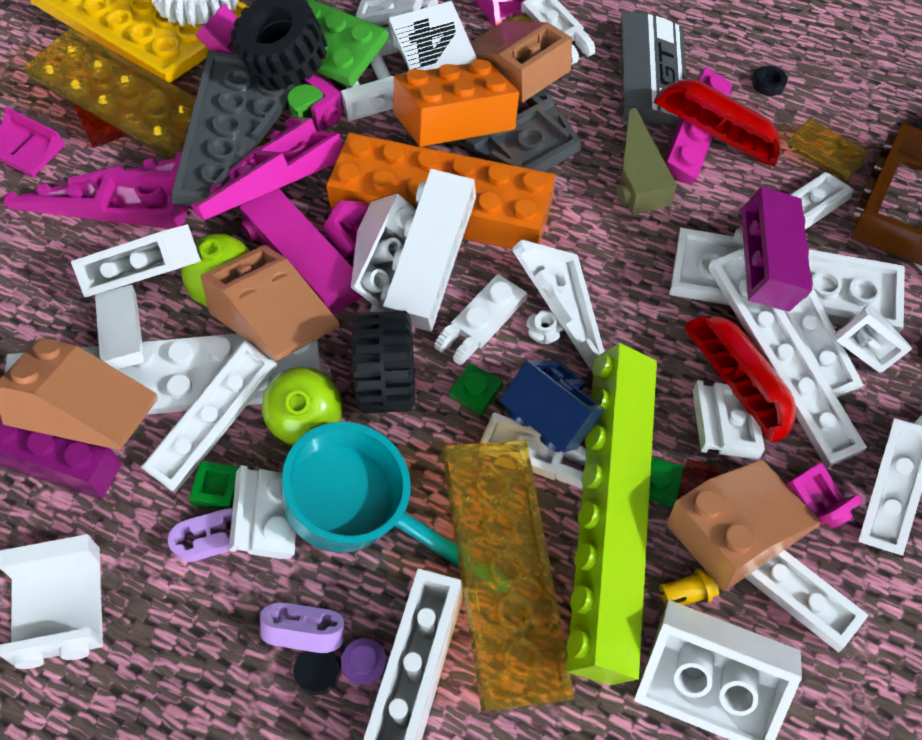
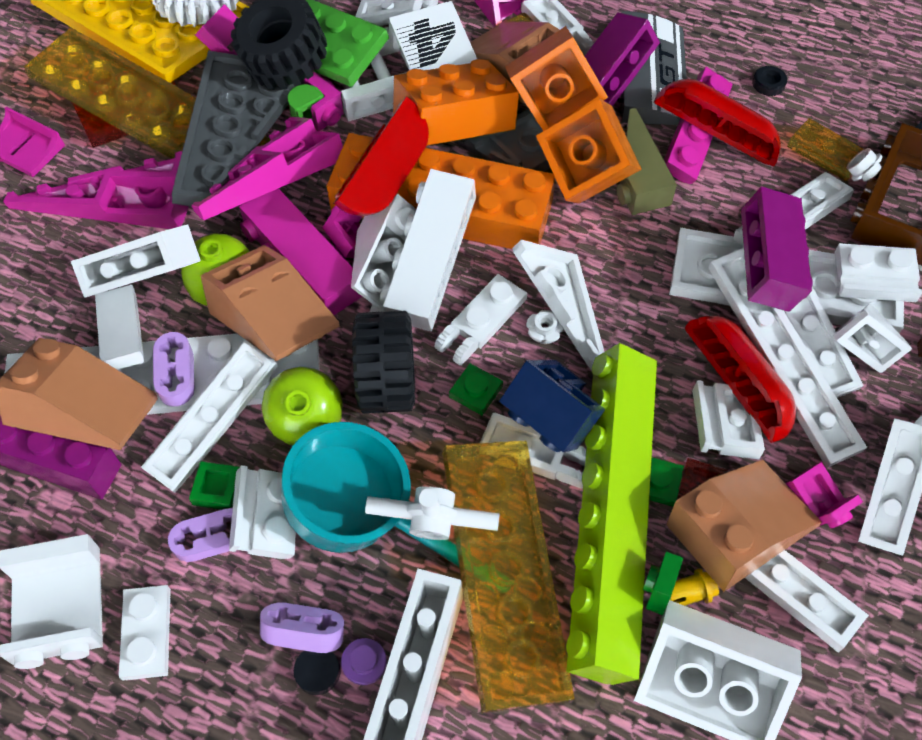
none -> white plate [119,585,171,681]
none -> lavender beam [153,332,195,407]
none -> red brick [333,96,429,216]
none -> white bar [365,486,500,540]
none -> orange brick [505,26,608,131]
none -> orange brick [536,98,642,204]
none -> magenta brick [585,12,660,106]
none -> green plate [643,551,683,616]
none -> white plate [835,243,922,302]
none -> white plate [846,148,882,182]

